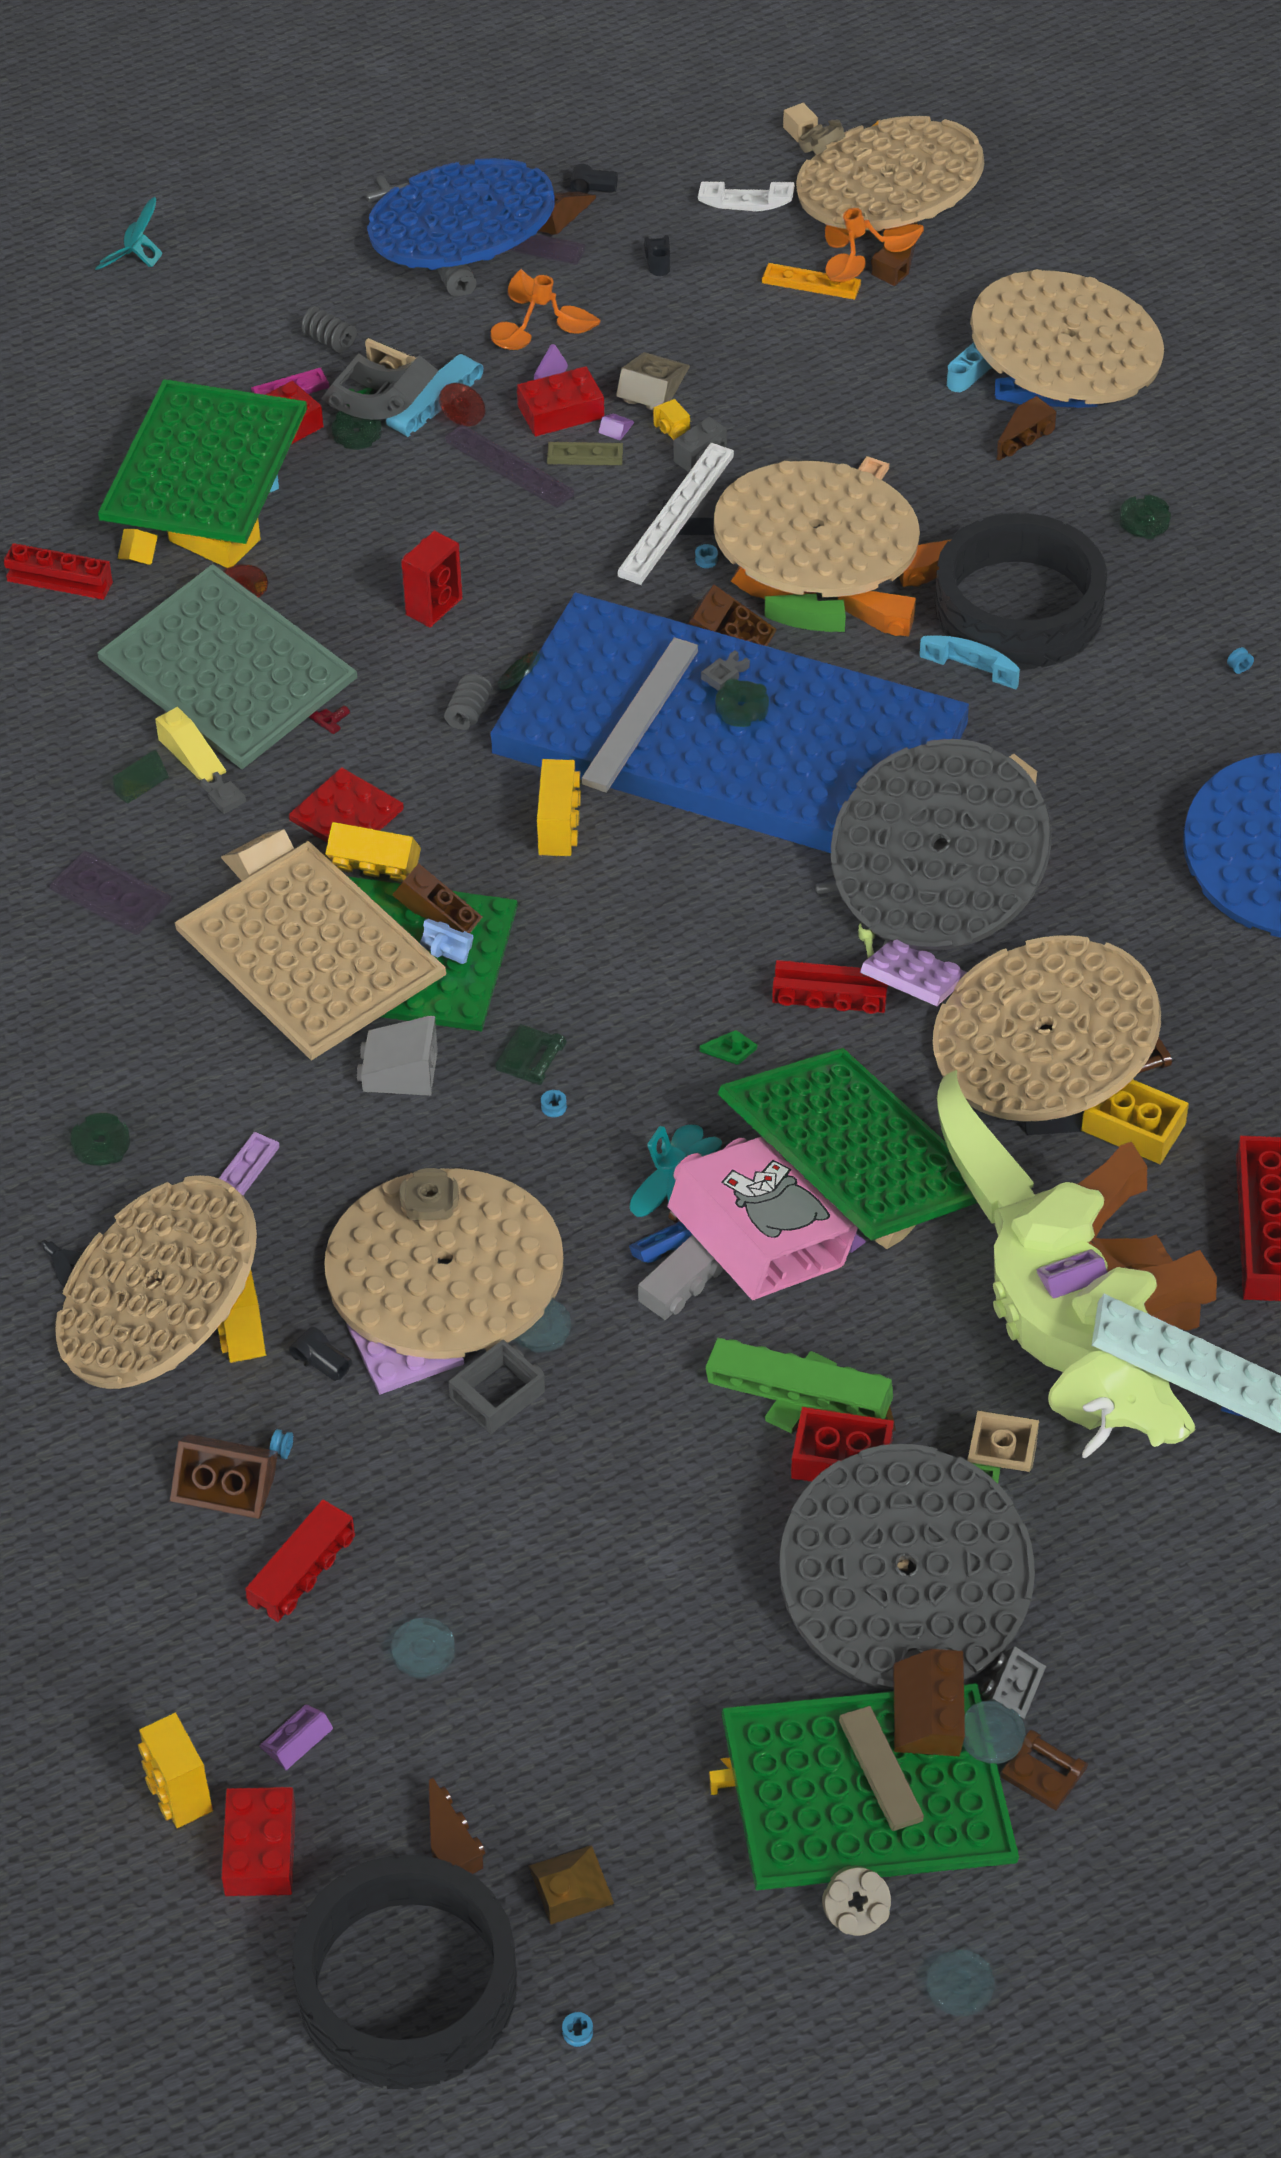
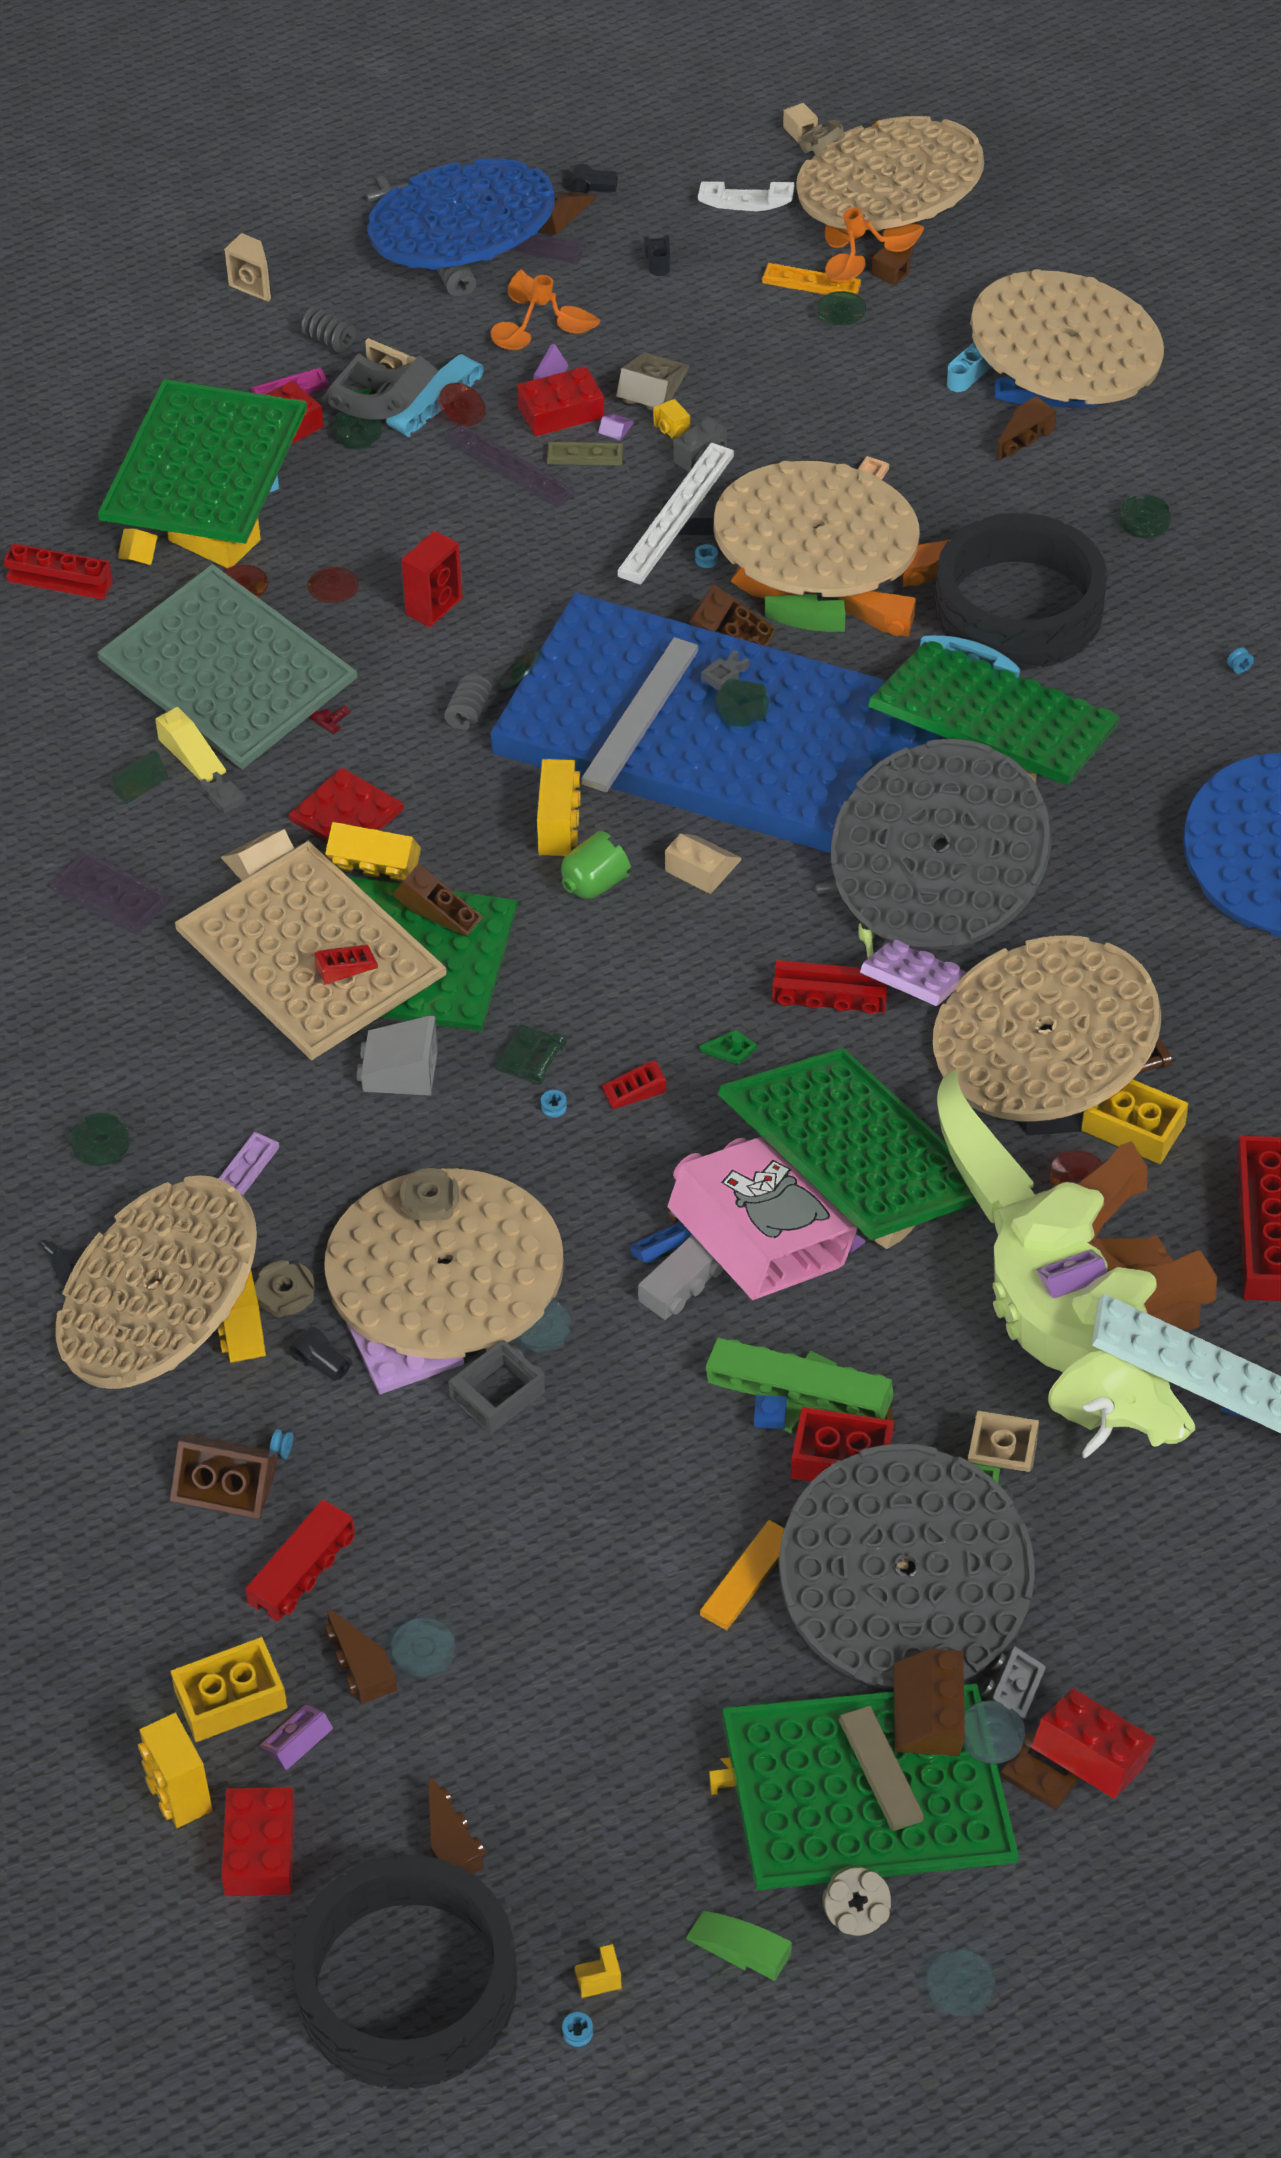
teal piece [95,197,163,270] -> none
light blue hips [420,918,474,964] -> none
pearl gold slope [529,1845,614,1925] -> none
teal piece [629,1125,722,1217] -> none
none -> yellow brick [171,1637,287,1742]
none -> tan slope [225,233,271,301]
none -> dark tan plate [255,1260,315,1317]
none -> clear red dish [308,566,359,603]
none -> red slope [314,945,378,985]
none -> reddish brown slope [324,1610,397,1704]
none -> bright green cylinder [561,831,631,899]
none -> yellow panel [575,1944,622,1998]
none -> red slope [602,1060,666,1110]
none -> tan slope [665,833,741,894]
none -> bright green slope [686,1911,792,1981]
none -> light orange tile [700,1520,785,1631]
none -> blue plate [754,1395,787,1429]
none -> clear green dish [818,291,866,325]
none -> green plate [868,641,1120,786]
none -> red brick [1031,1688,1156,1799]
none -> clear red dish [1050,1150,1104,1187]

